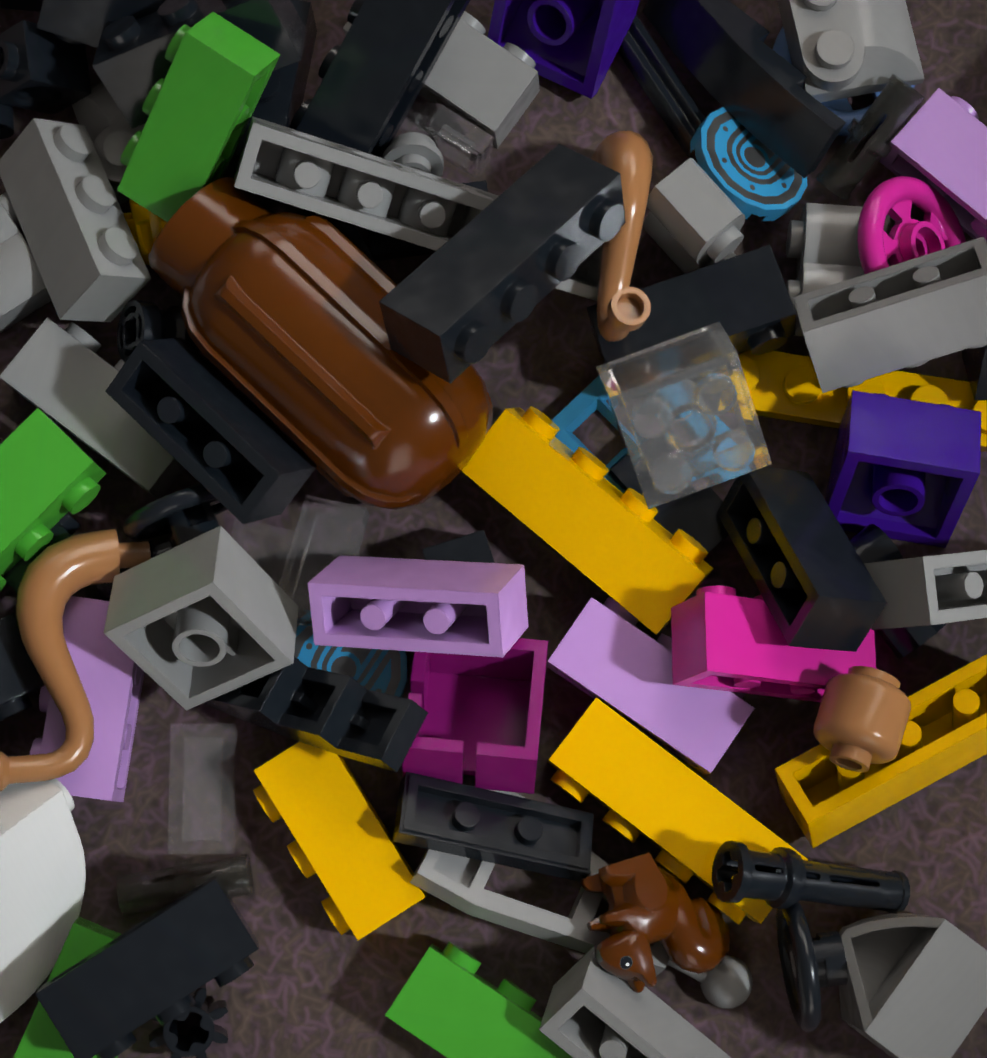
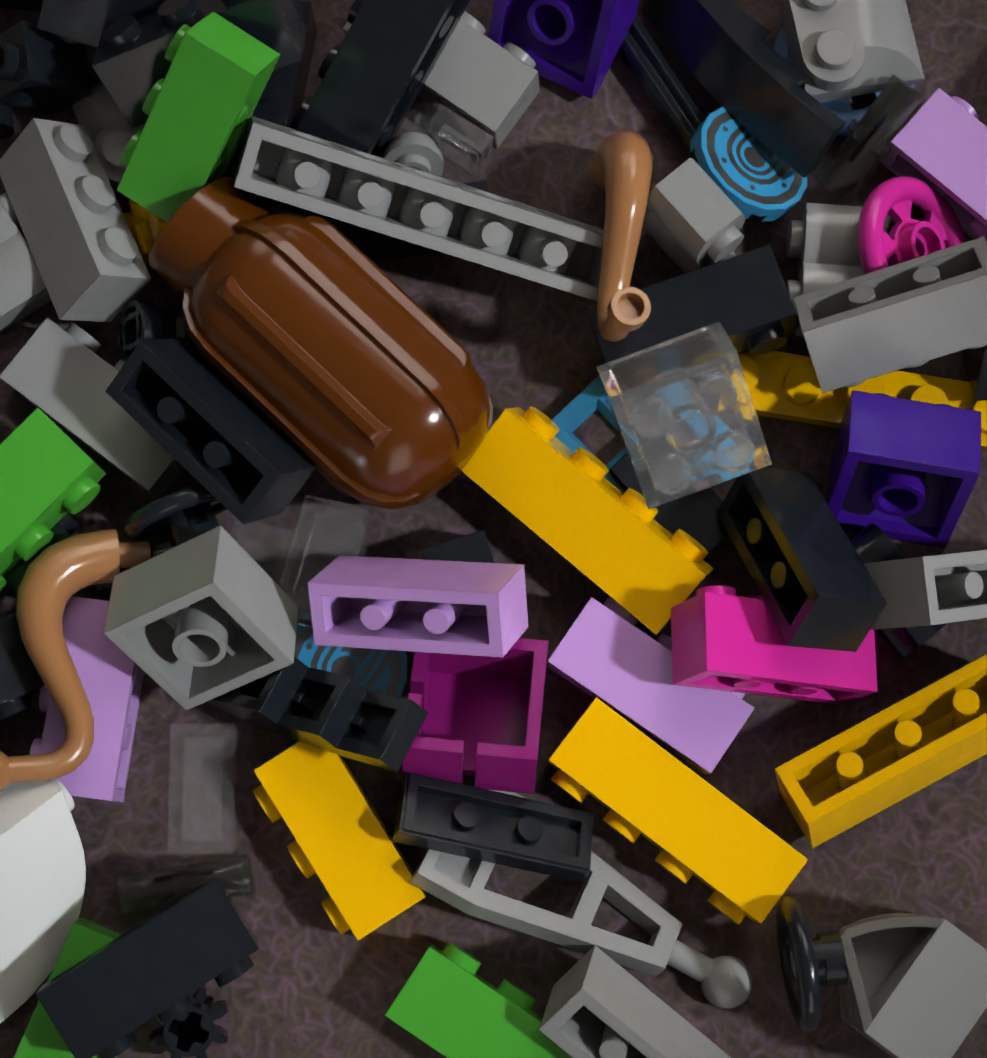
black brick [379,144,626,384] -> none
reddish brown animal [581,852,731,993] -> none
black pin [712,841,910,914] -> none
medium nougat head [813,666,911,772] -> none

